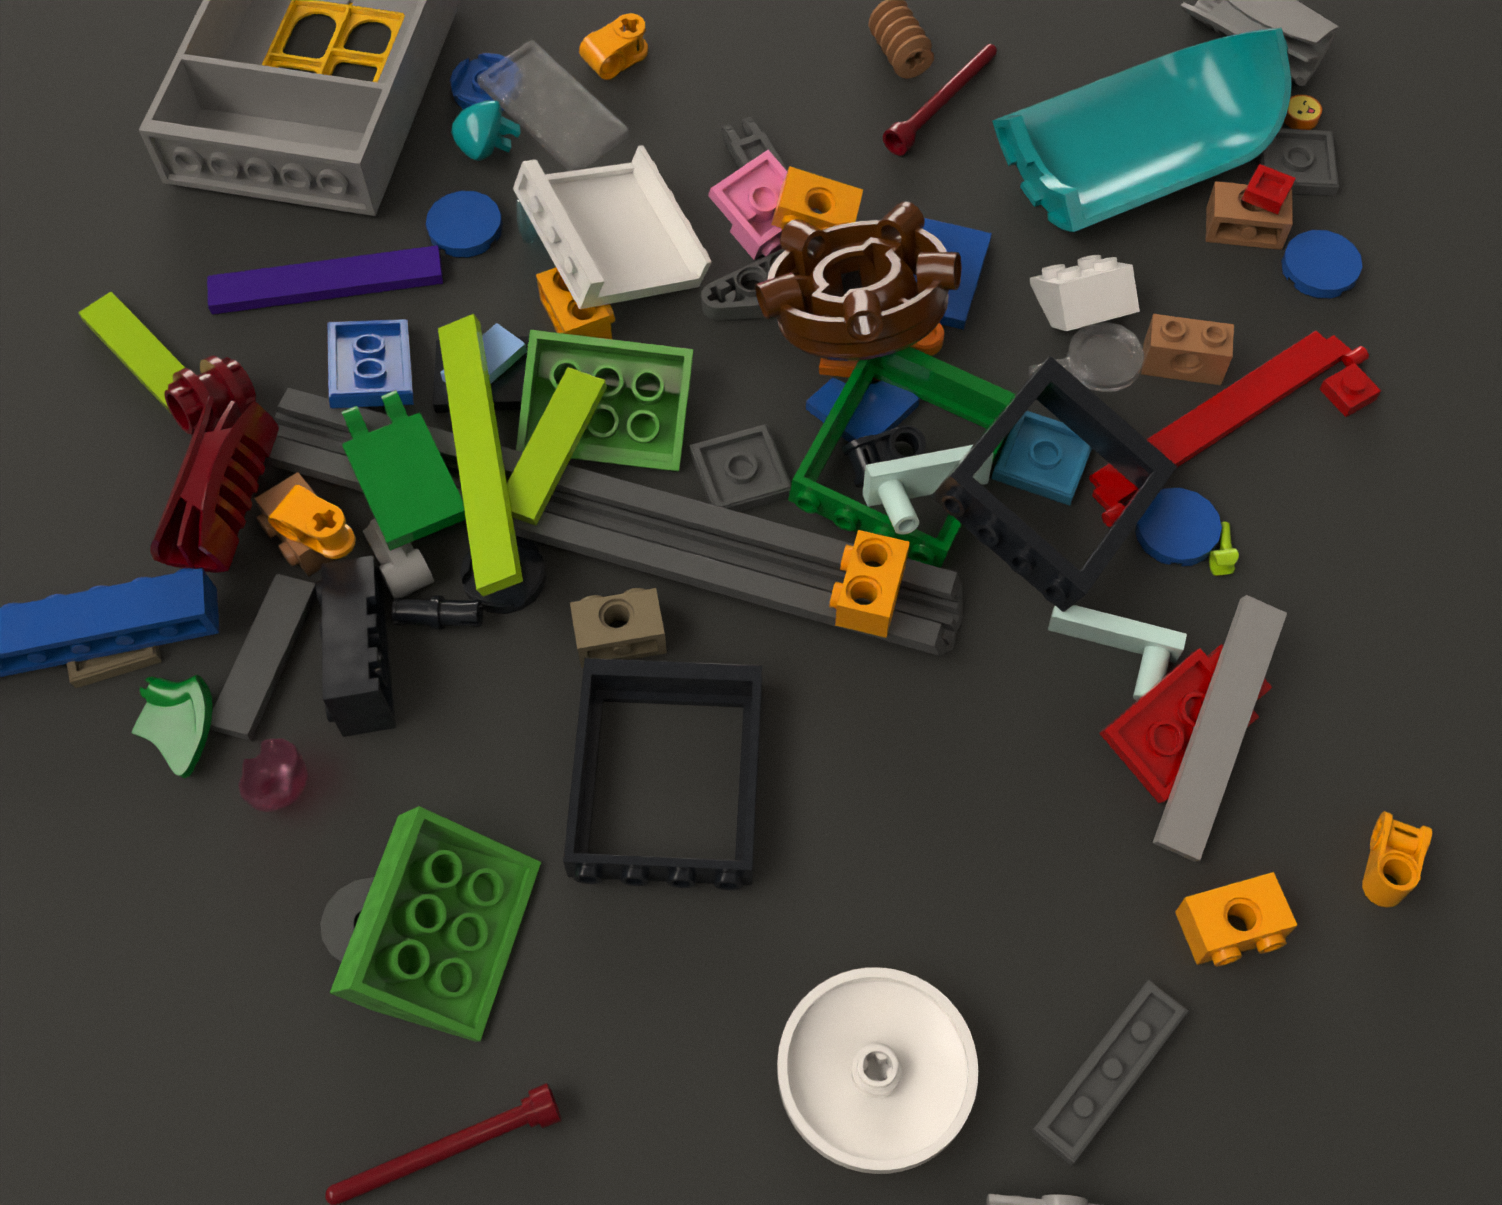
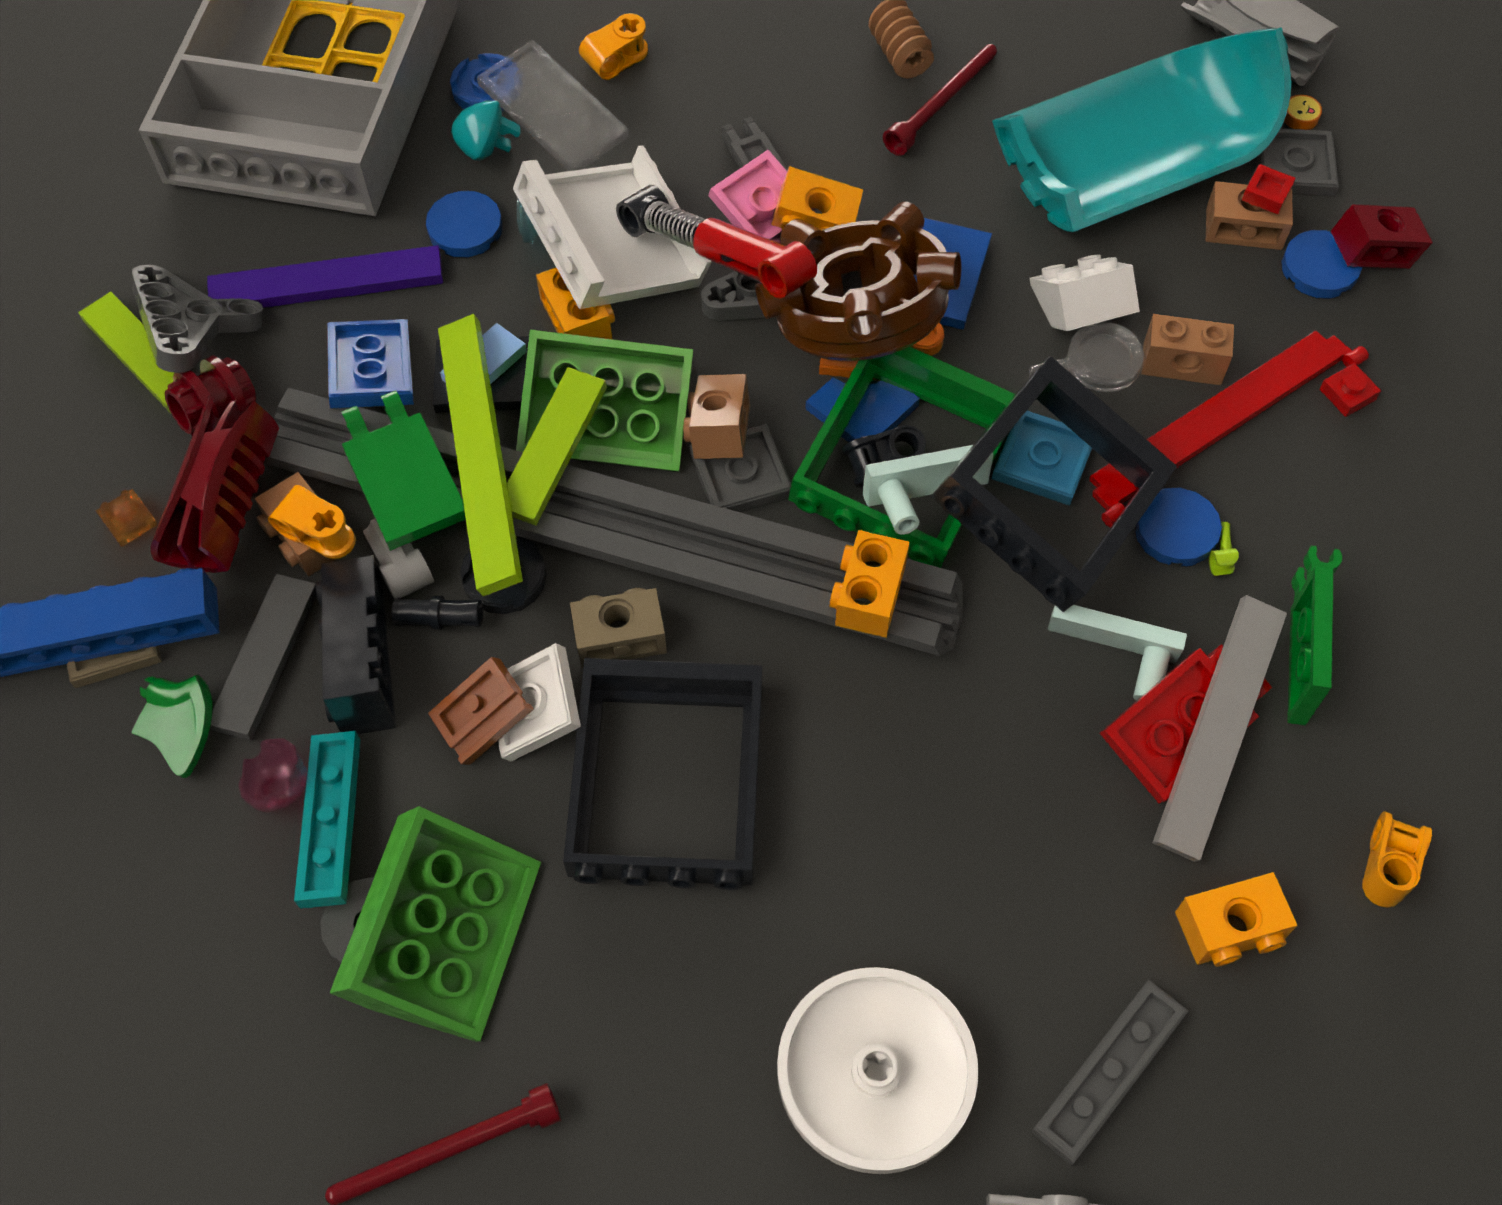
none -> clear orange tile [96,489,158,547]
none -> dark grey beam [132,265,263,373]
none -> teal plate [294,731,361,909]
none -> dark orange plate [428,657,534,765]
none -> white tile [498,643,581,762]
none -> red piece [616,184,817,299]
none -> medium nougat brick [683,374,750,459]
none -> green tile [1287,545,1342,726]
none -> dark red brick [1331,204,1433,269]

